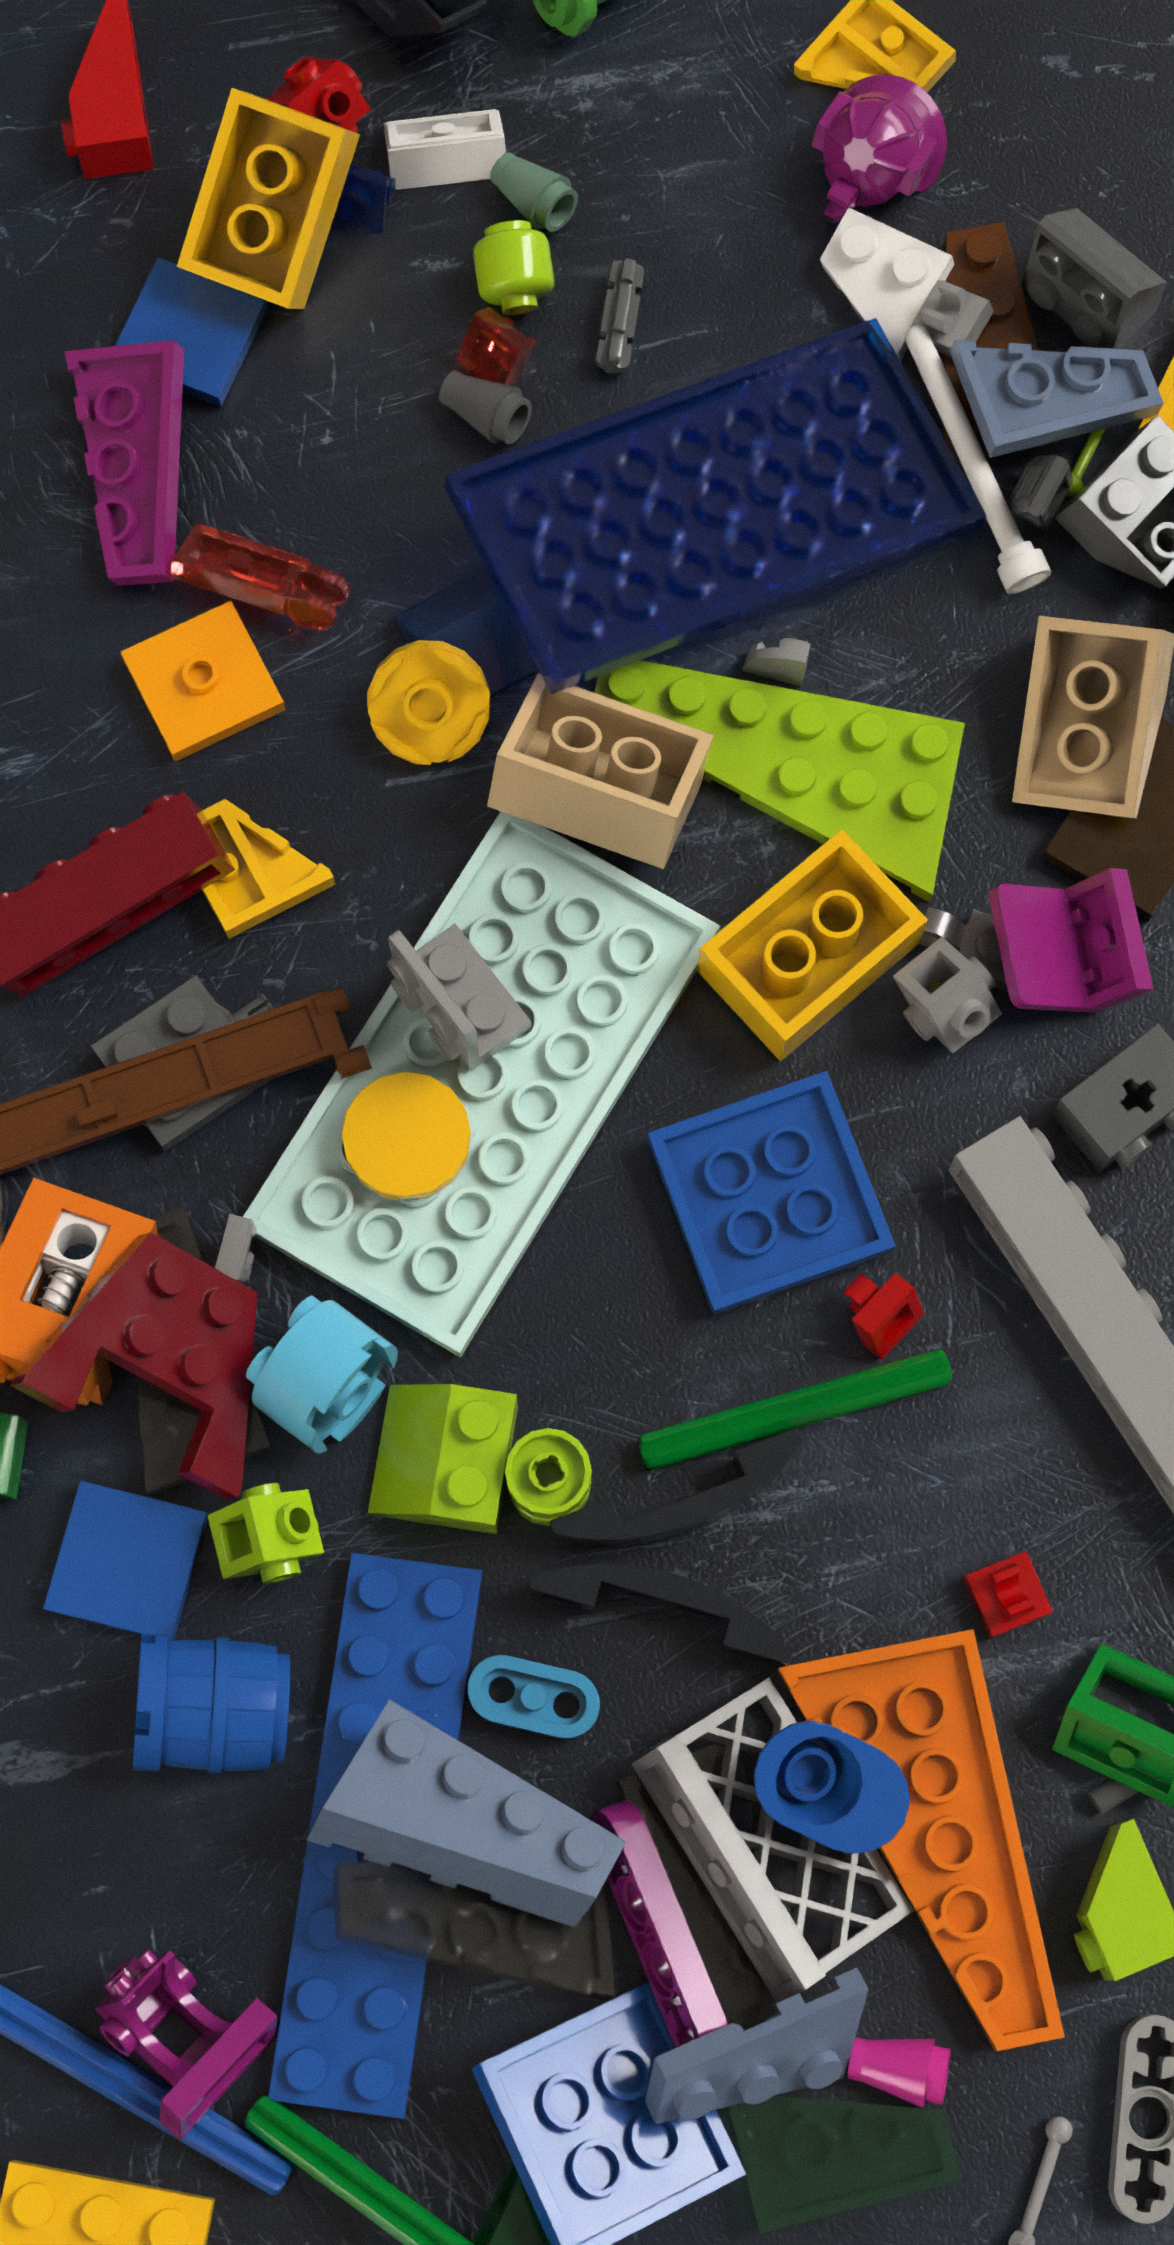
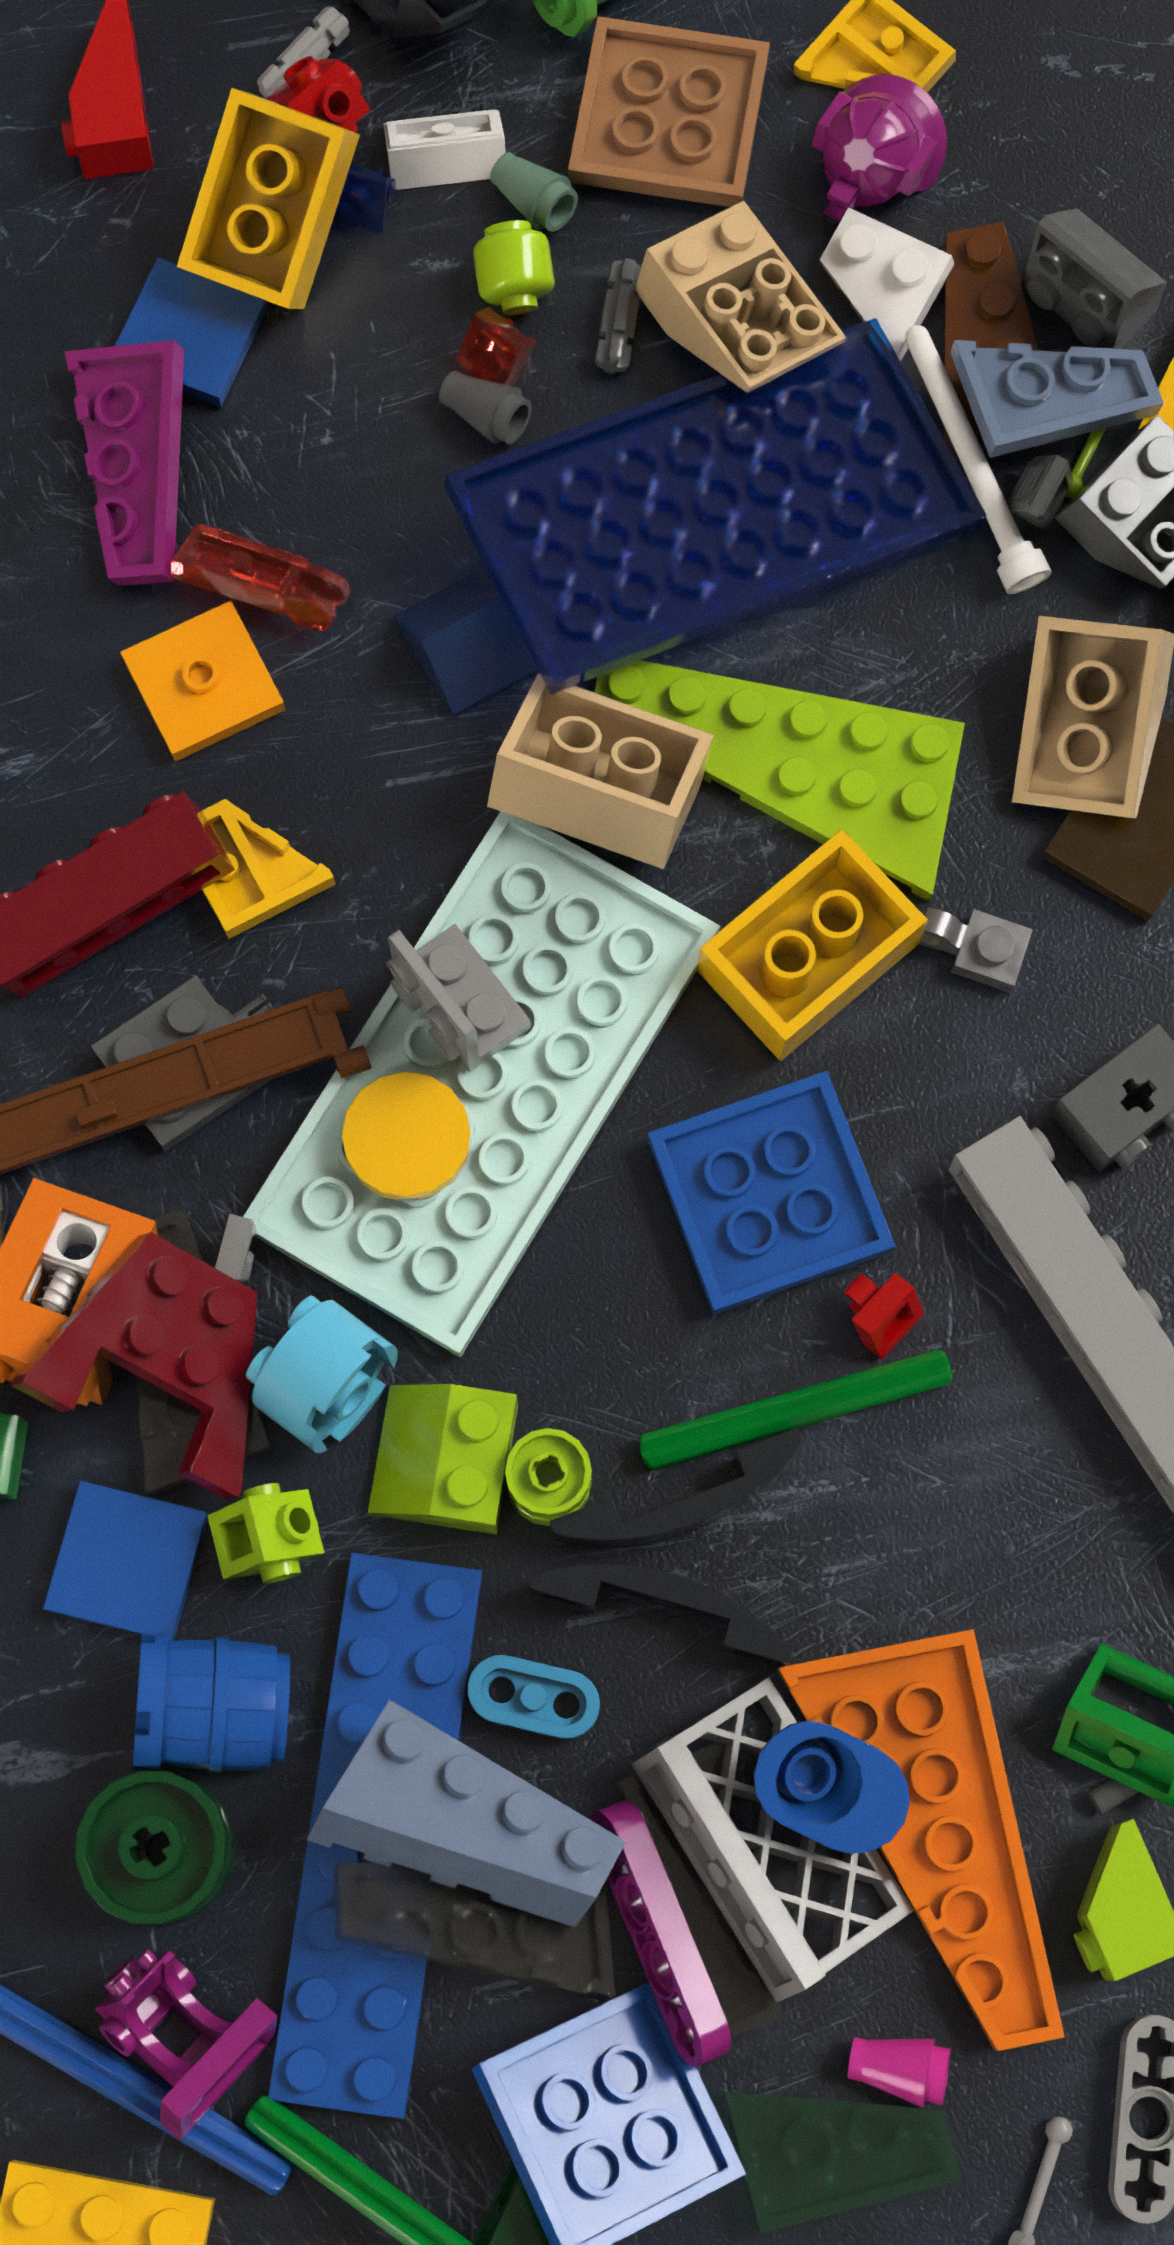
yellow tile [367,640,490,765] -> none
sand blue wing [645,1968,869,2124] -> none
light grey tile [742,638,811,687] -> none
light grey brick [893,937,1002,1053] -> none
light grey tile [910,280,994,357] -> none
red tile [963,1551,1053,1639] -> none
magenta bracket [989,868,1154,1013] -> none
none -> dark green wheel [75,1771,236,1924]
none -> light grey axle [257,6,350,99]
none -> medium nougat plate [568,16,770,207]
none -> tan slope [635,201,846,393]

